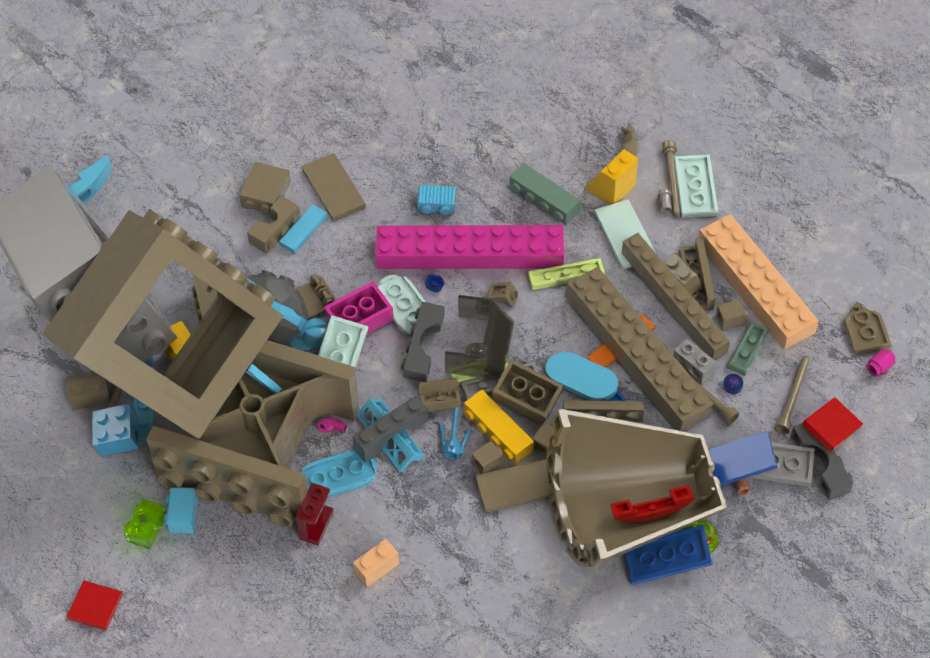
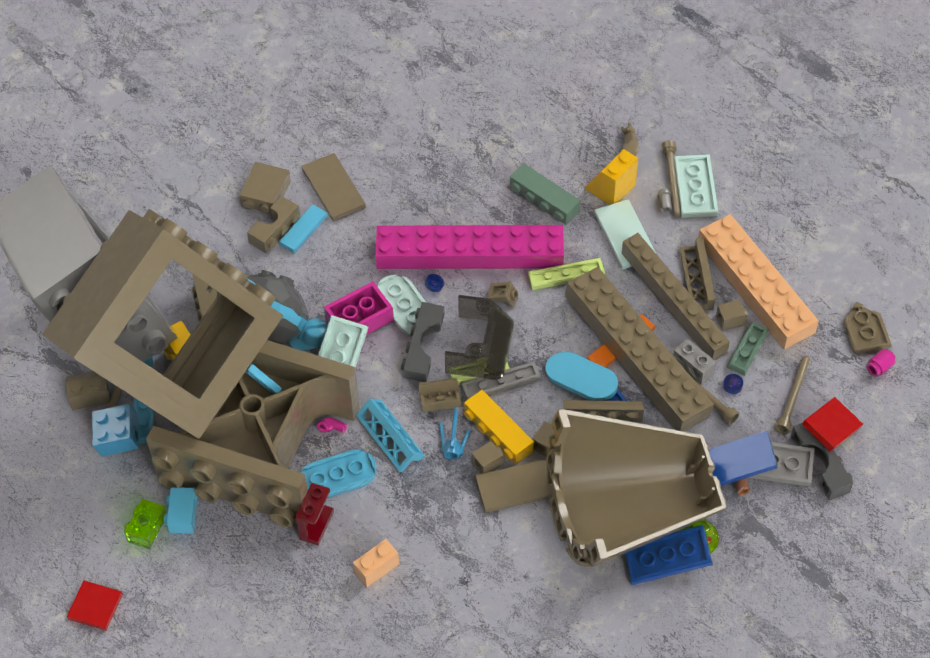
medium azure slope [70,155,112,204] -> none
dark tan hinge [296,274,336,319] -> none
dark grey arch [352,396,428,462] -> none
medium azure brick [417,185,456,215] -> none
dark tan brick [492,359,564,425] -> none
red slope [610,485,695,522] -> none
dark tan brick [663,253,702,295] -> none

